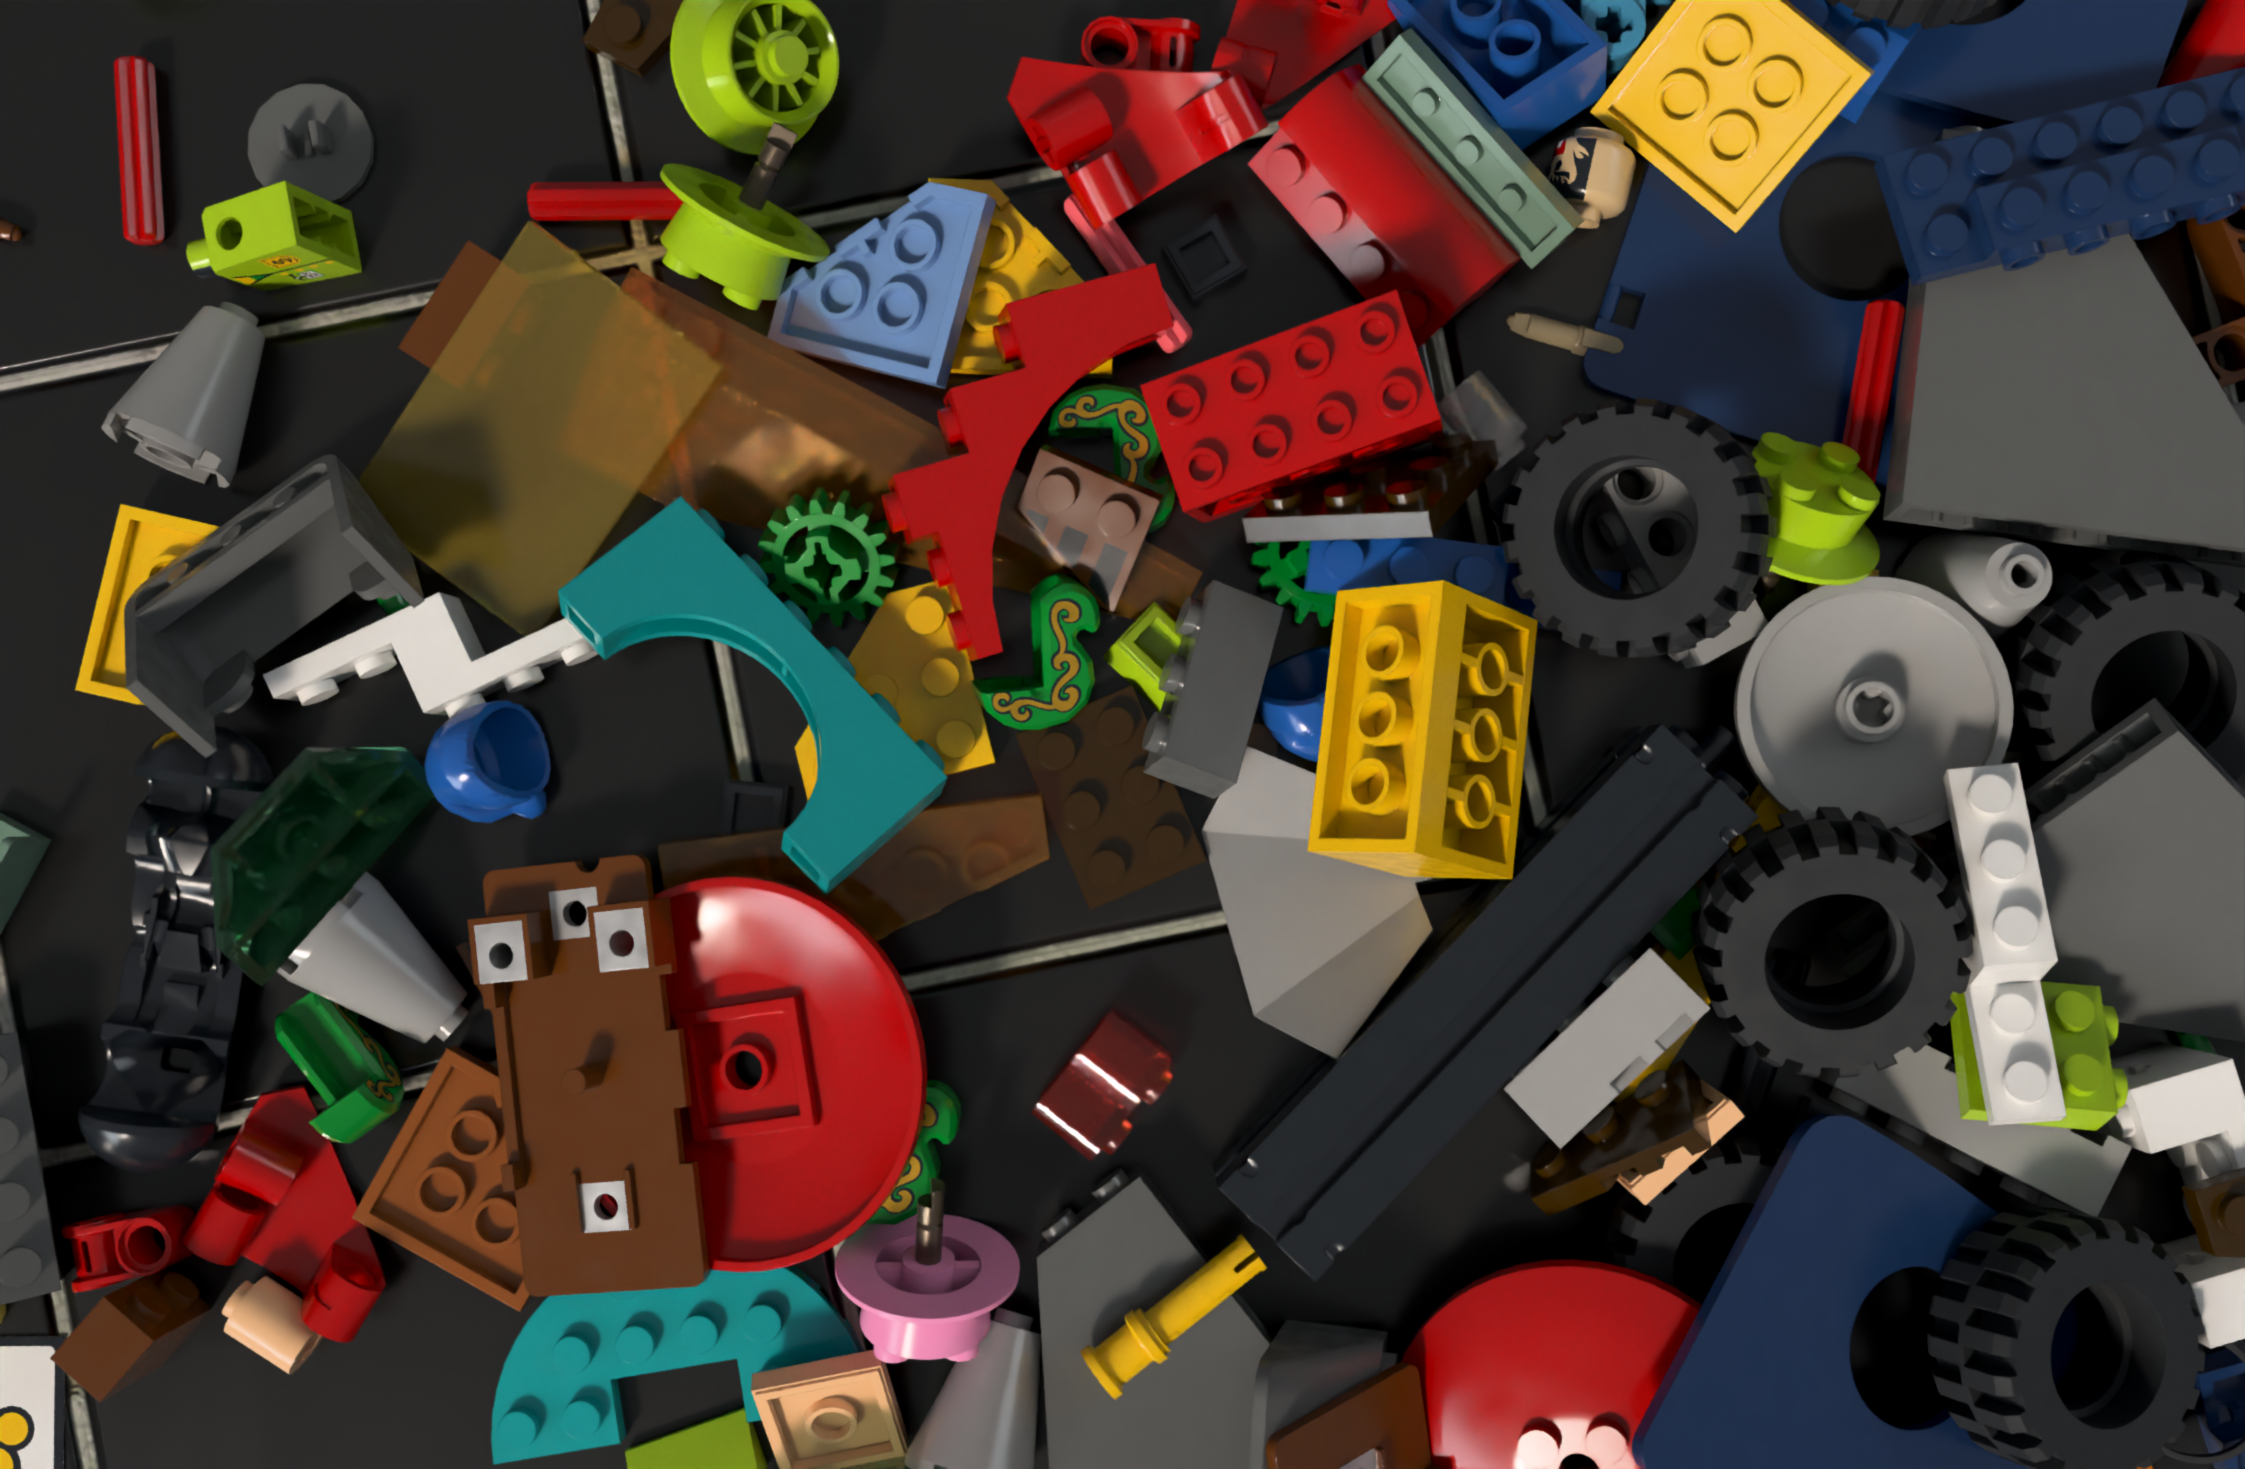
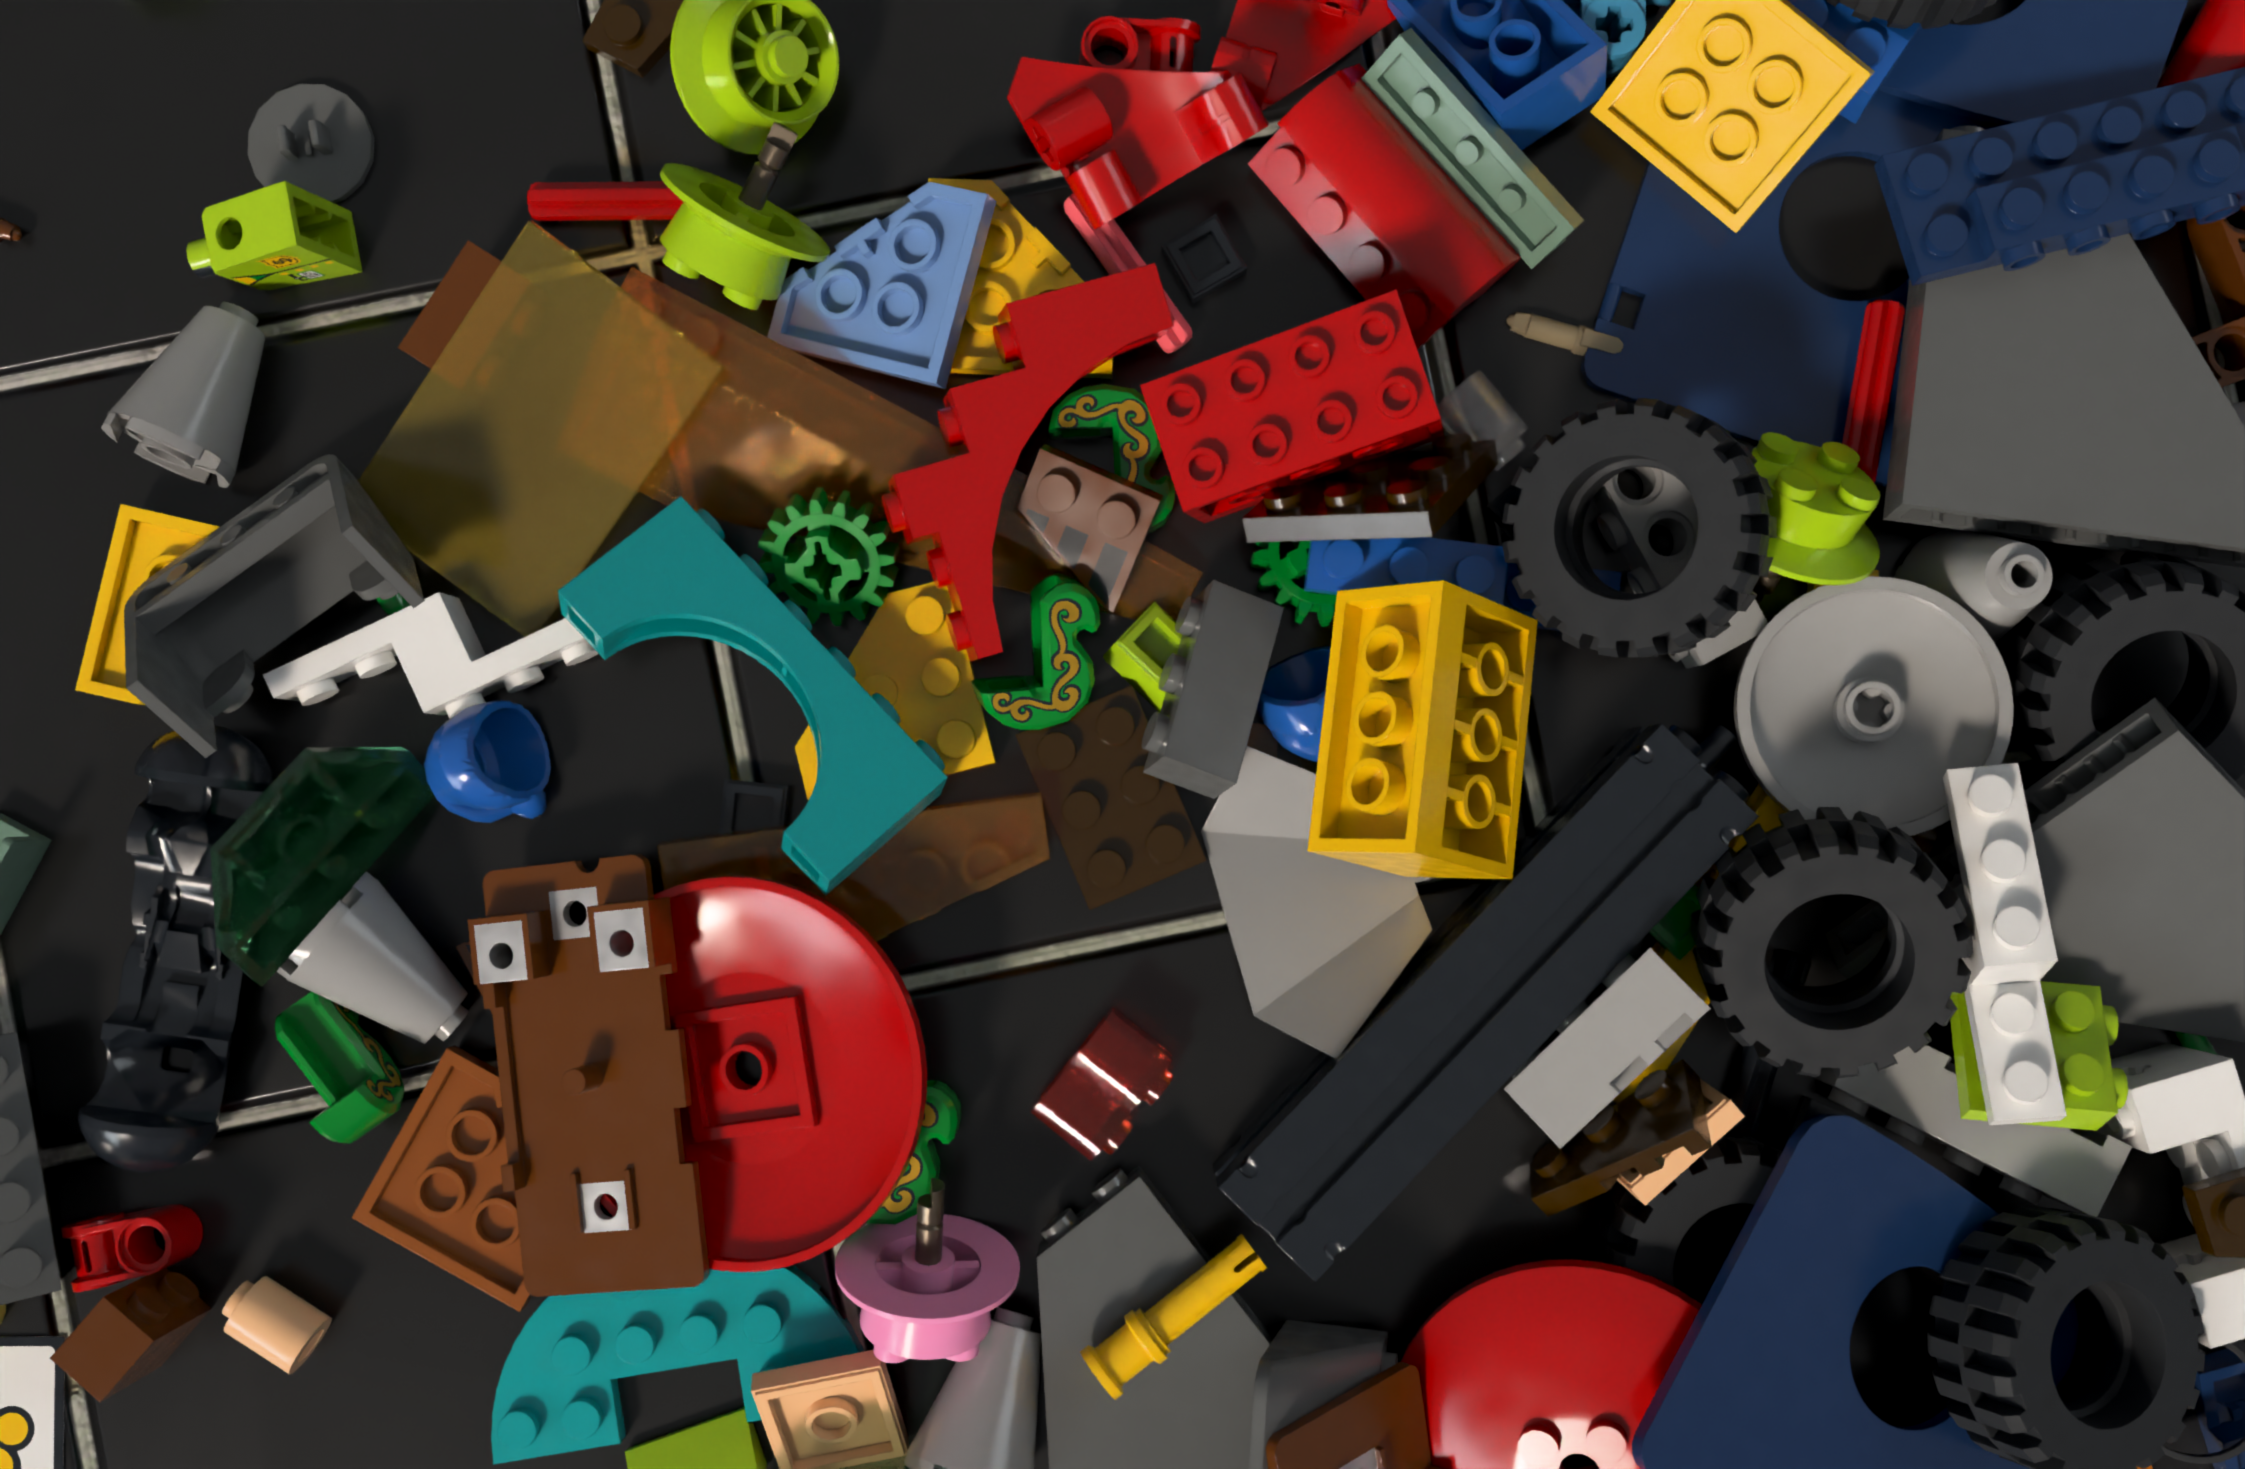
red axle [114,56,165,245] -> none
red panel [182,1084,386,1343] -> none
tan head [1547,127,1636,229] -> none

